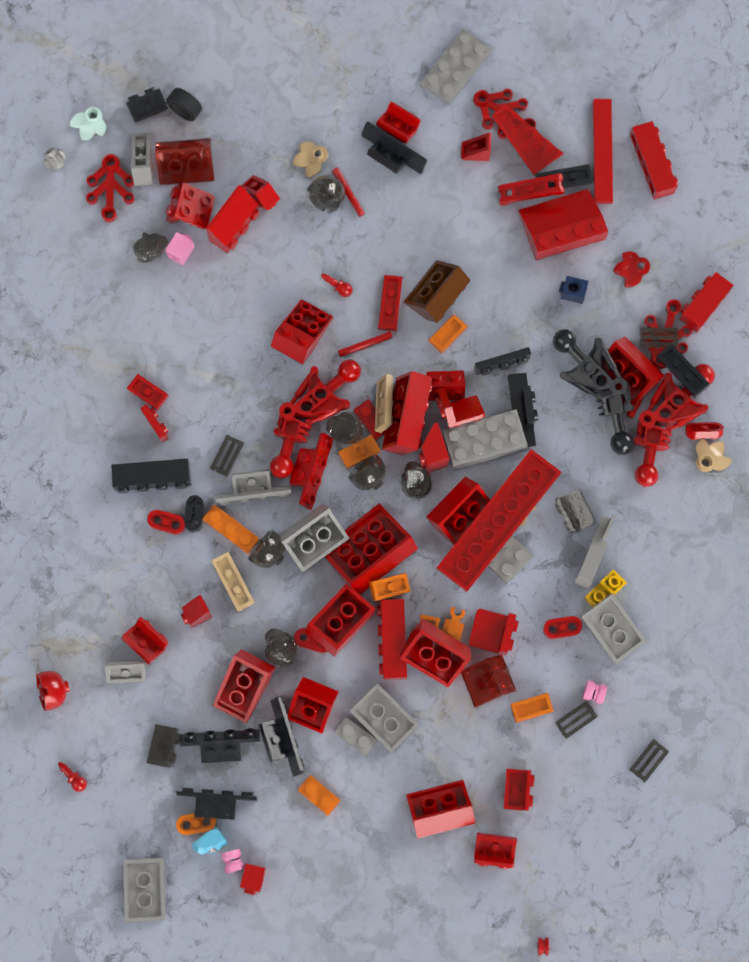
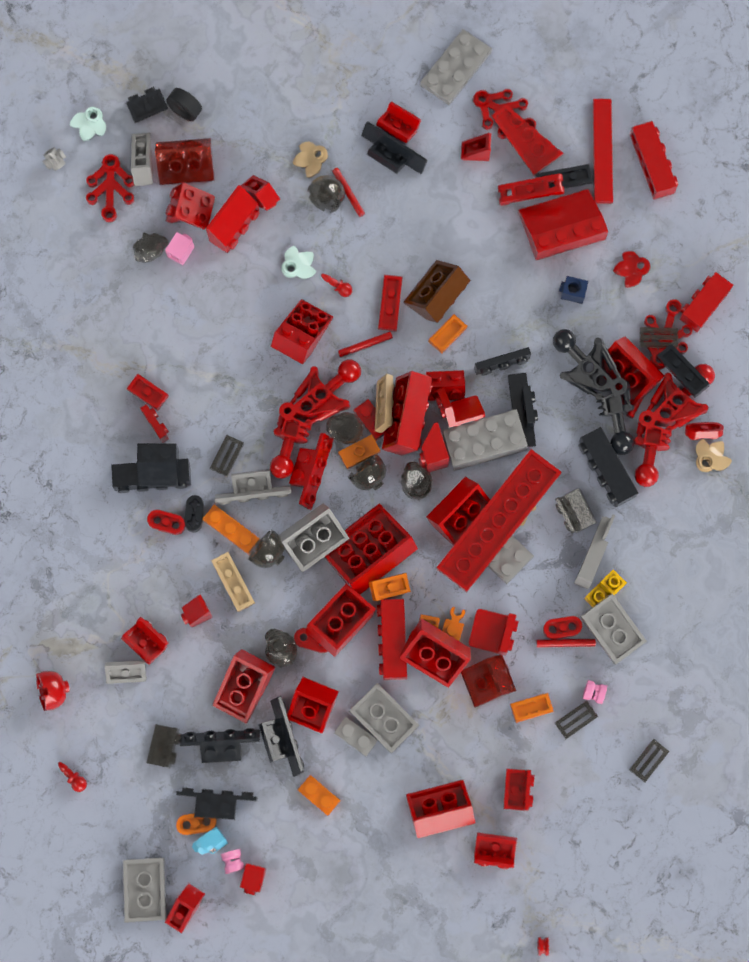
none -> black slope [137,443,179,487]
none -> red slope [165,883,205,934]
none -> light aqua plate [281,246,316,279]
none -> red bar [536,639,596,648]
none -> black brick [578,427,638,507]

